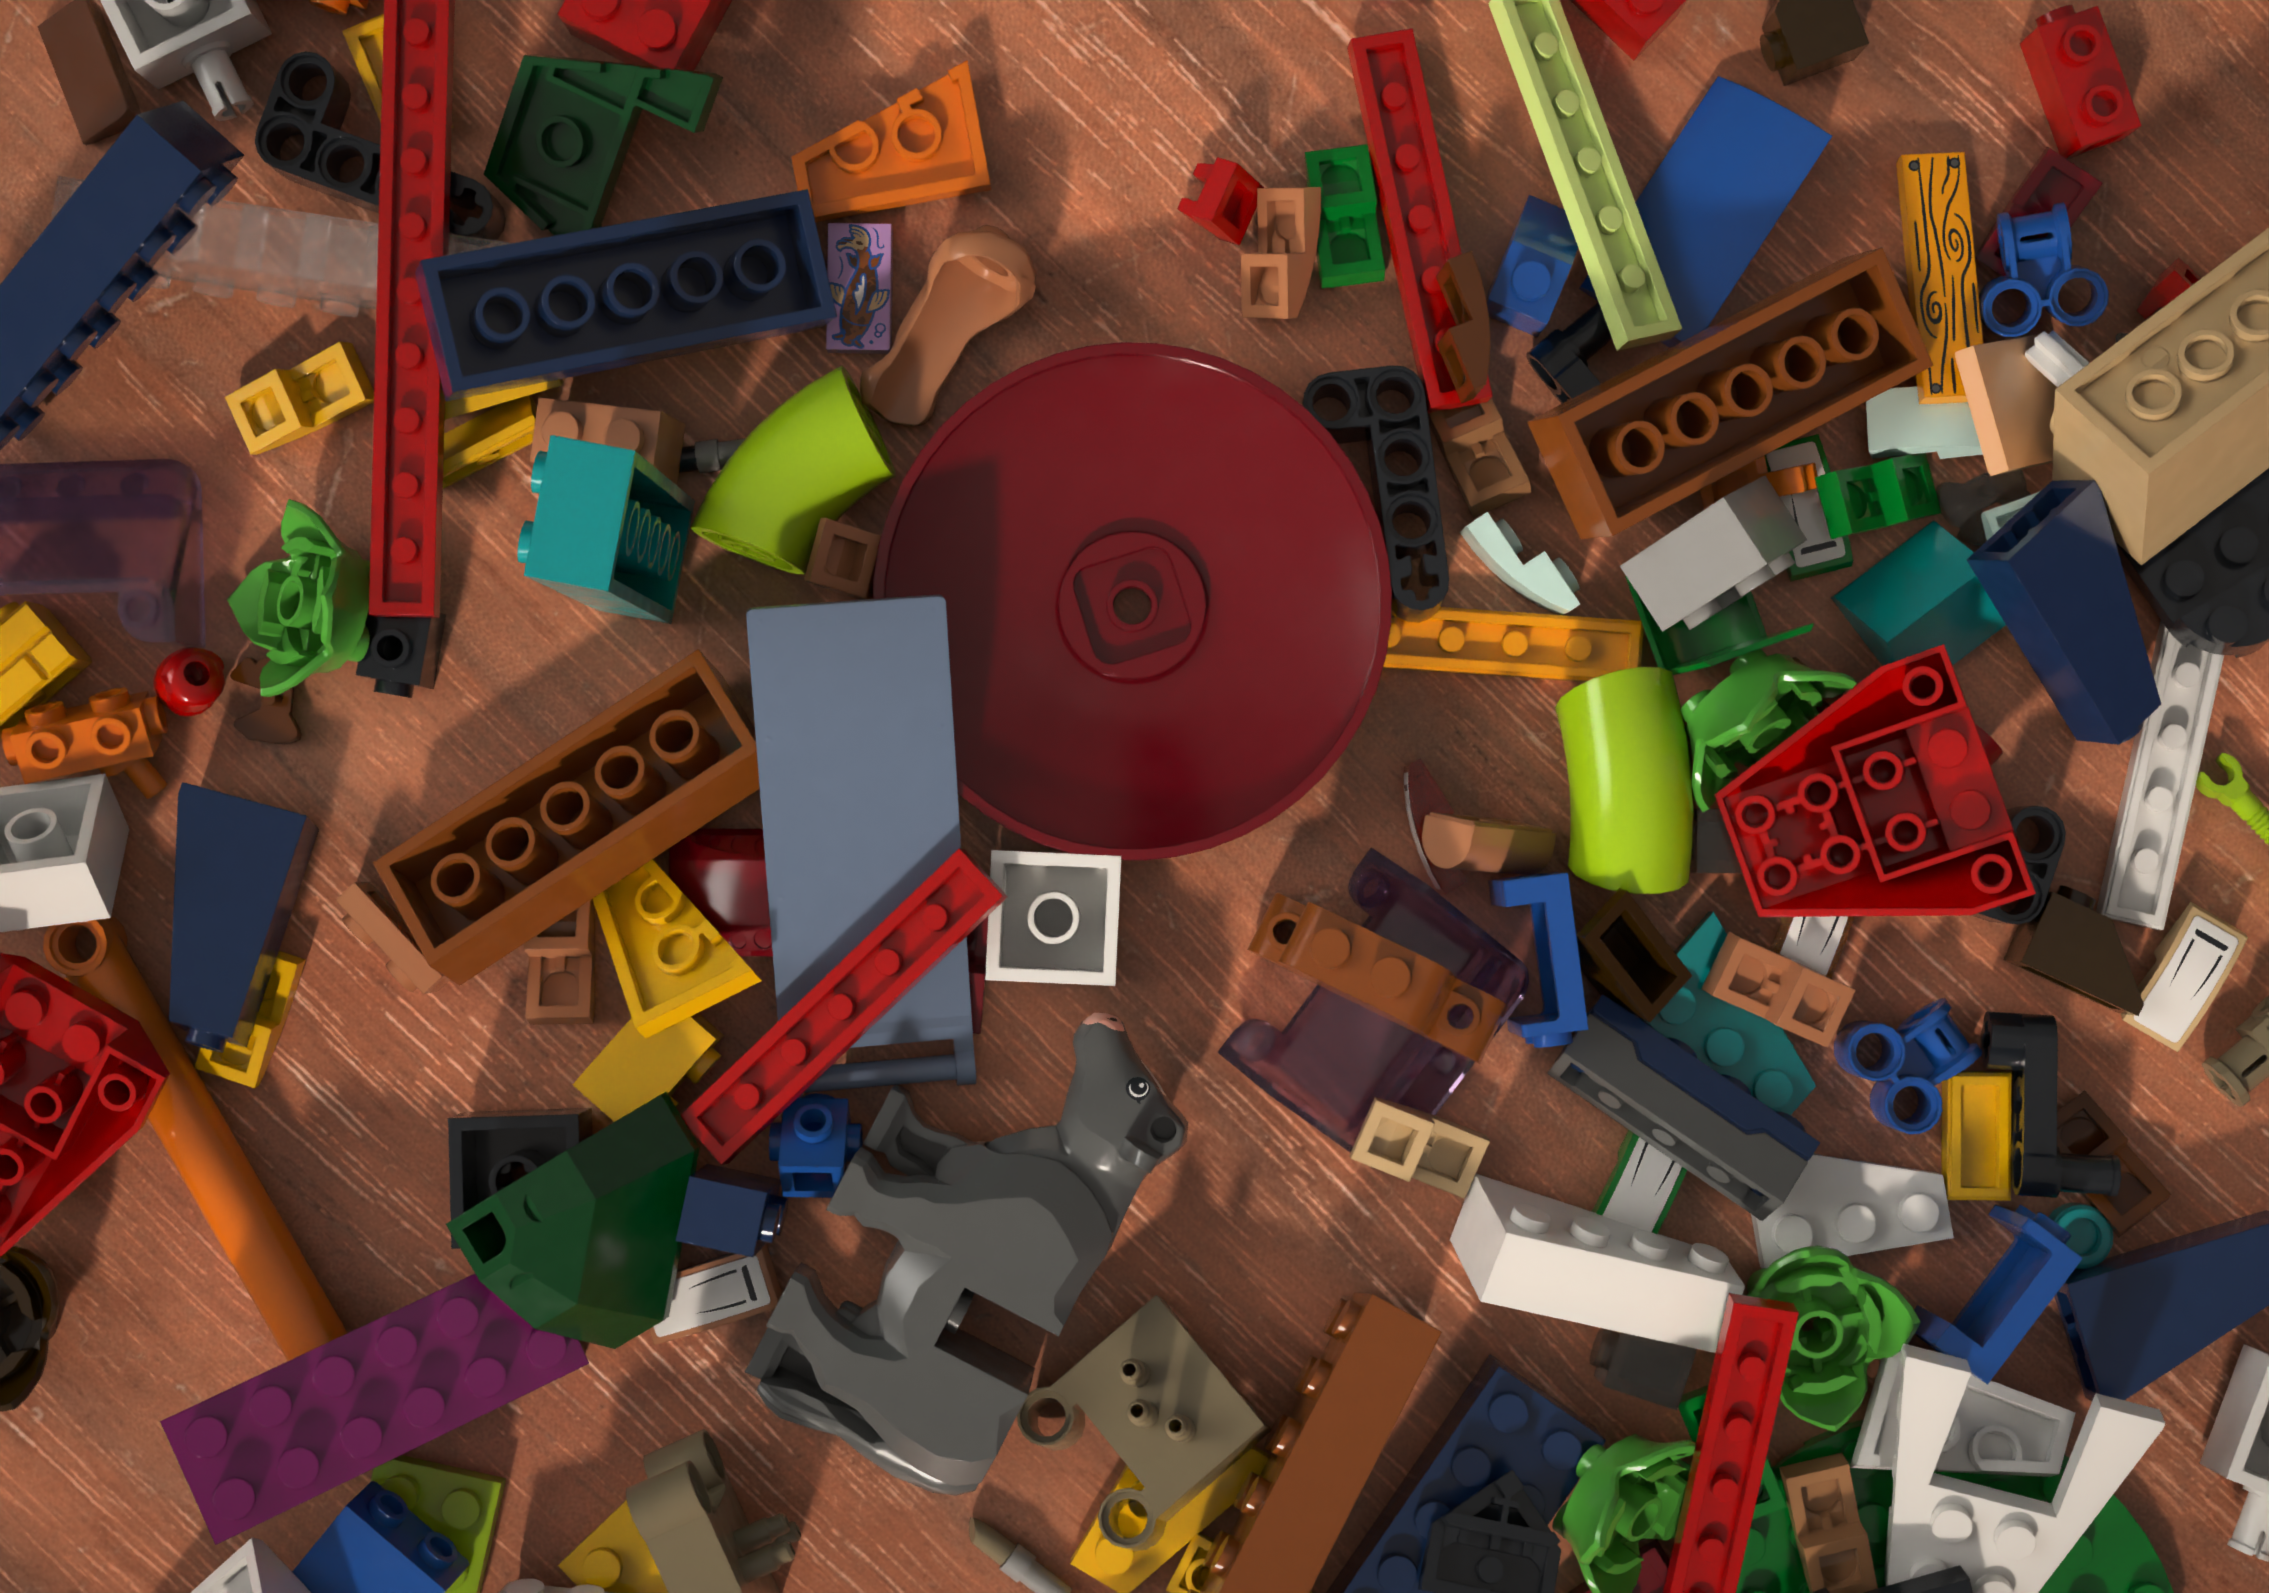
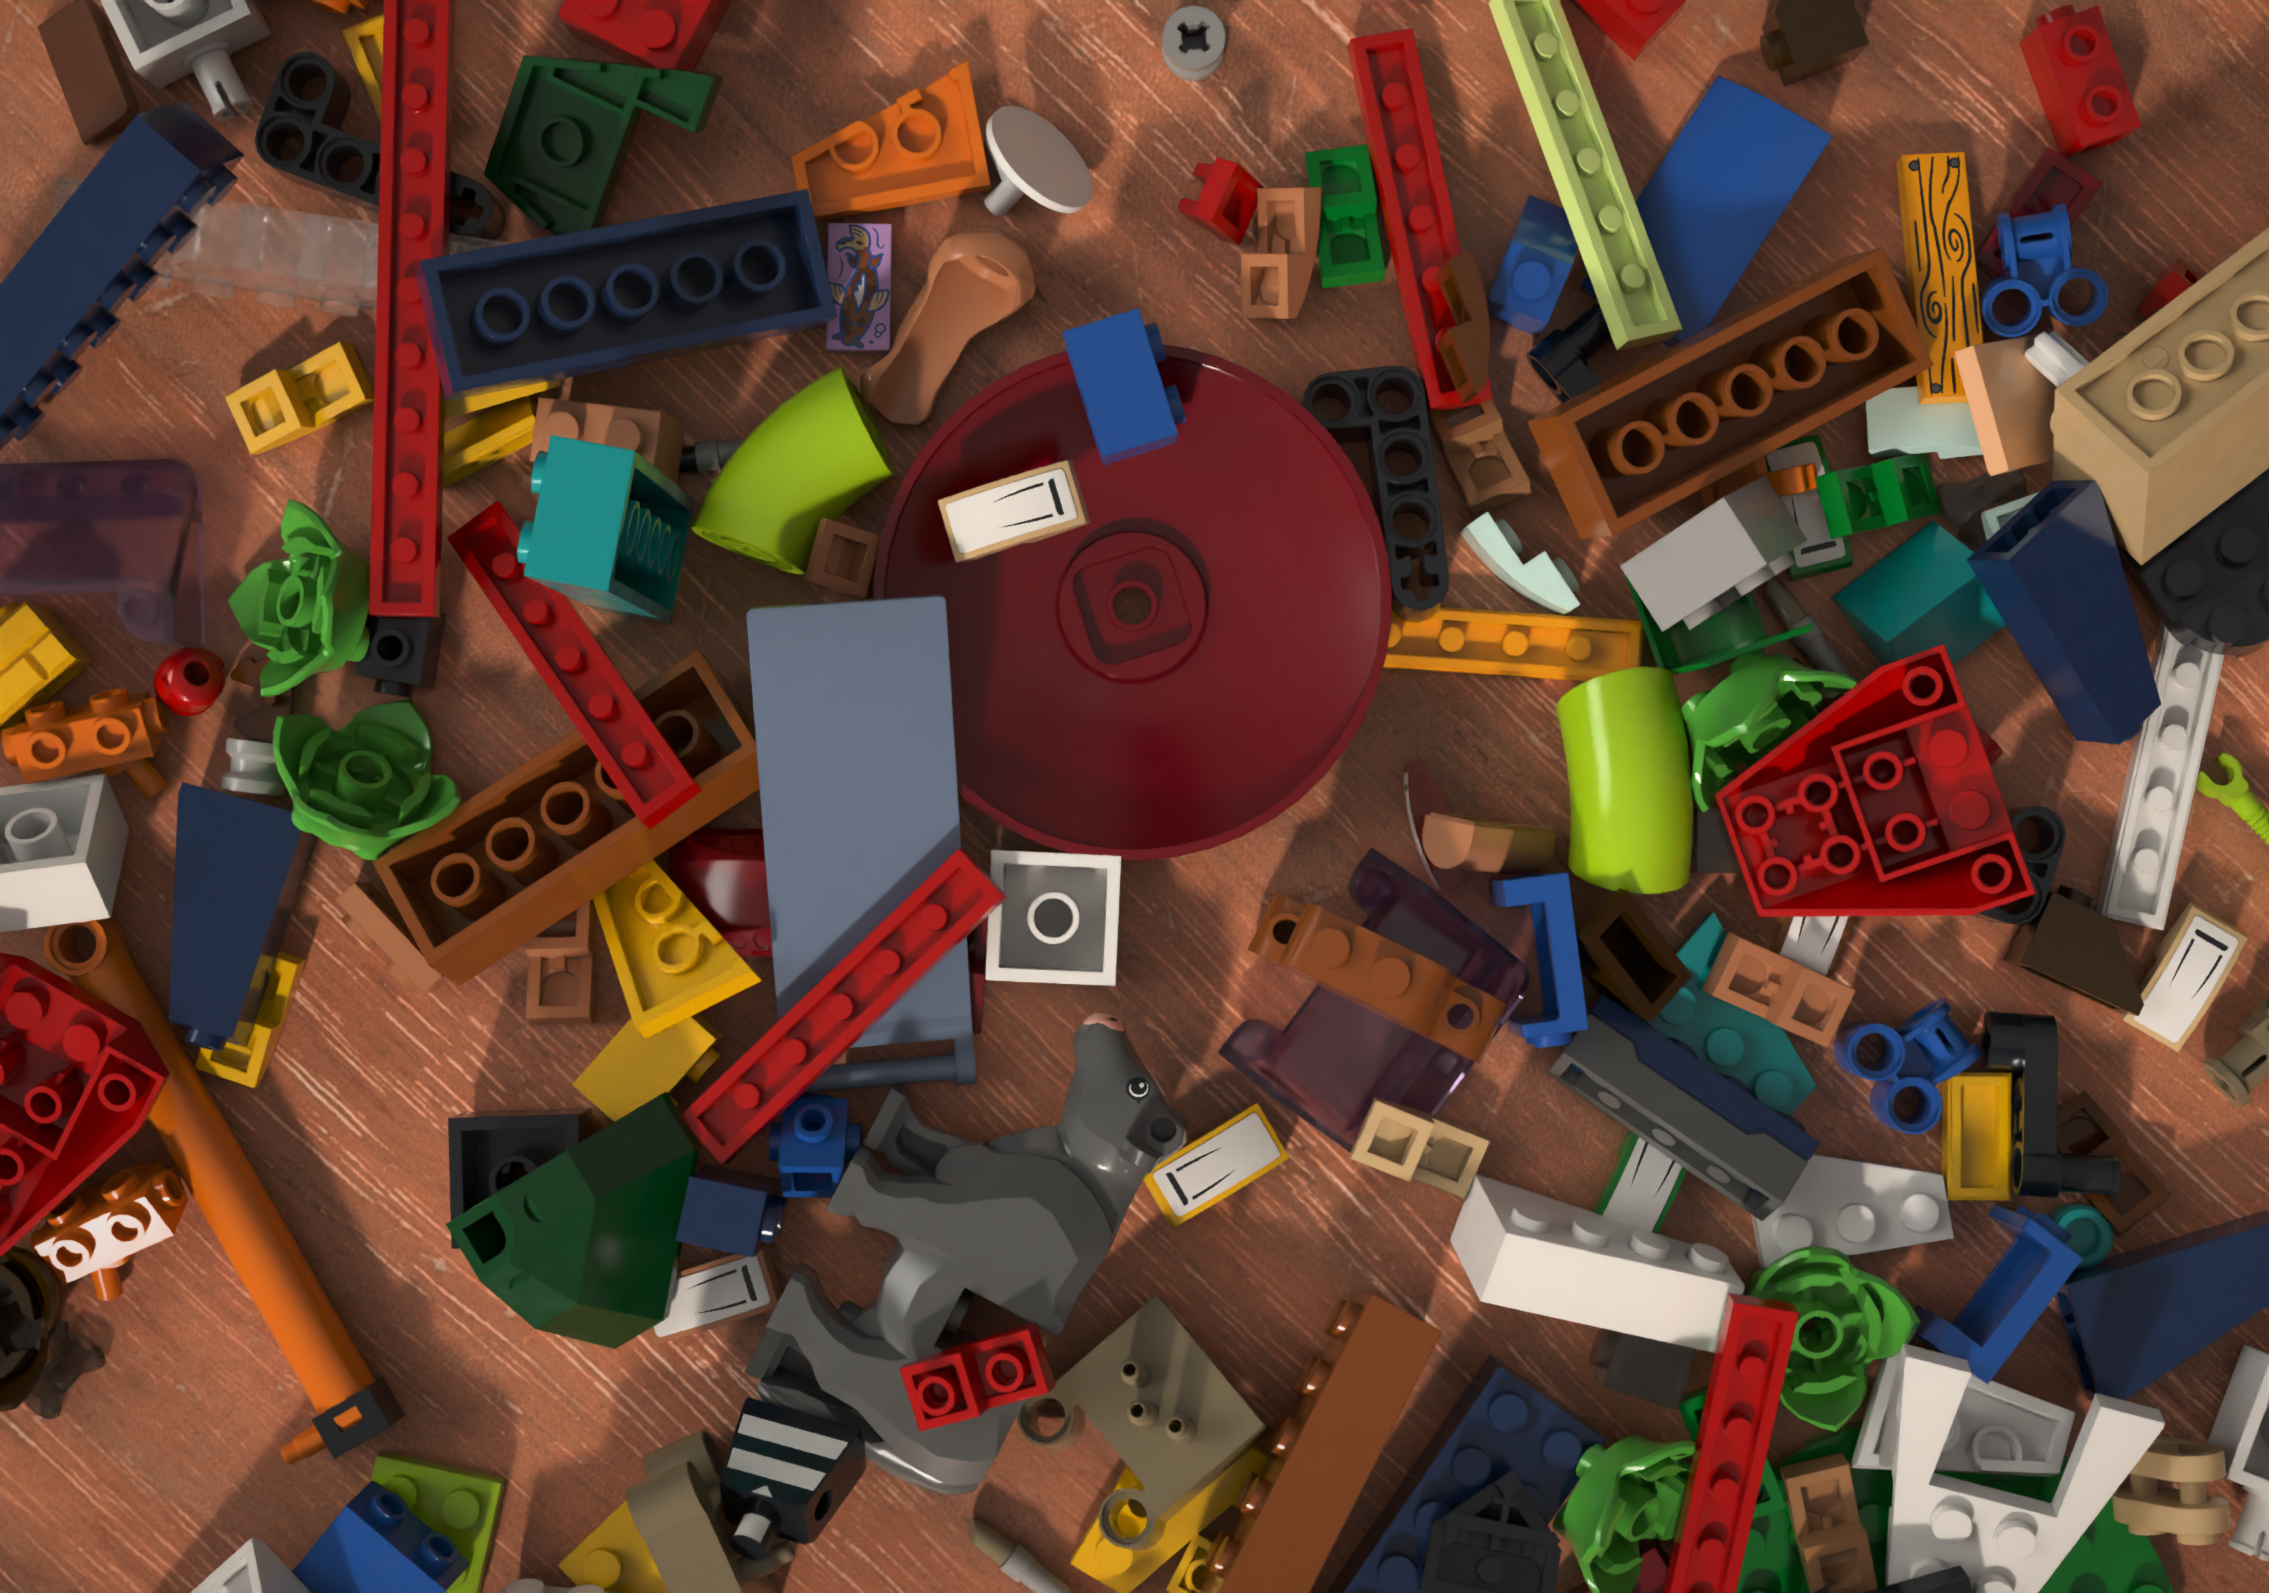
magenta brick [160,1274,589,1545] -> none
none -> clear smoke piece [24,1320,106,1419]
none -> orange brick [31,1160,188,1301]
none -> light grey wheel [220,738,287,797]
none -> bright green brick [273,699,461,860]
none -> red plate [446,500,703,830]
none -> black torso [719,1397,867,1560]
none -> red slope [899,1323,1056,1432]
none -> white slope [937,460,1091,563]
none -> white shield [984,106,1093,217]
none -> blue brick [1063,308,1186,466]
none -> white slope [1144,1103,1290,1228]
none -> light grey wheel [1162,5,1226,81]
none -> piece [1765,576,1849,674]
none -> tan brick [2112,1436,2231,1545]

